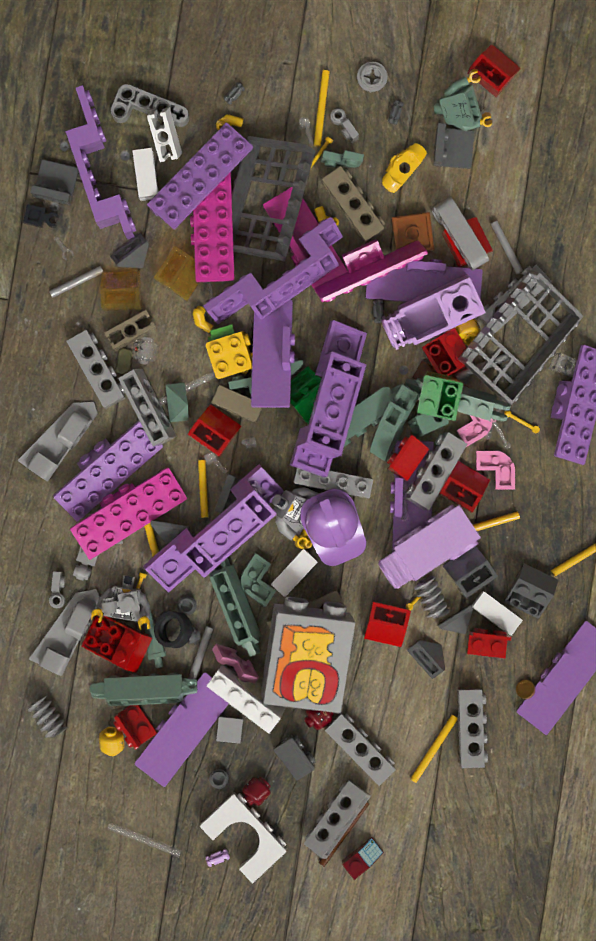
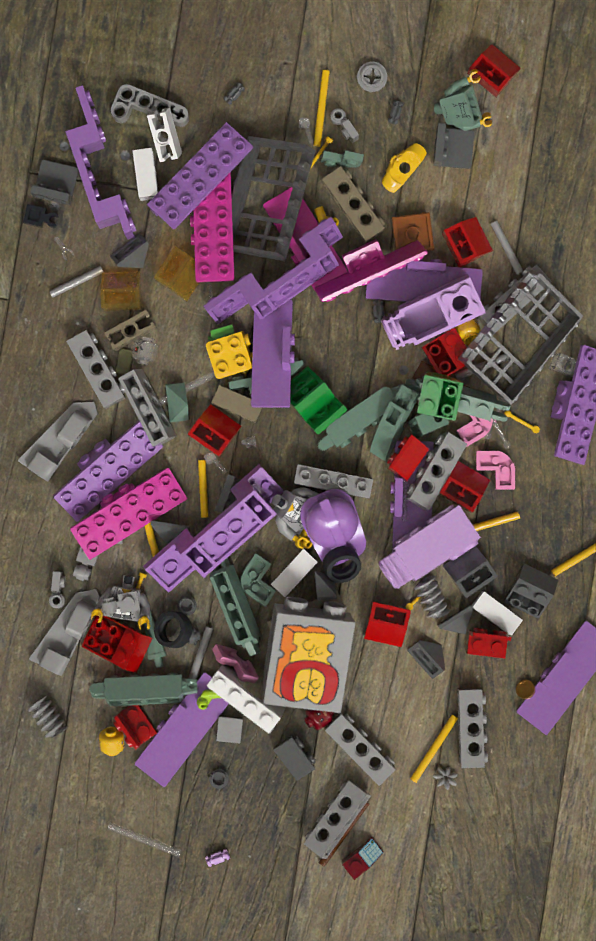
yellow arm [192,306,214,333] -> none
white arch [200,792,287,884] -> none
yellow arm [216,114,244,130] -> none
dark red head [242,777,271,806] -> none
medium lavender bracket [290,320,367,478] -> none
light grey beam [432,197,489,271] -> none
none -> lime arm [197,689,221,710]
none -> dark grey slope [315,571,337,601]
none -> black tyre [323,546,361,583]
none -> light grey plant [433,767,457,790]

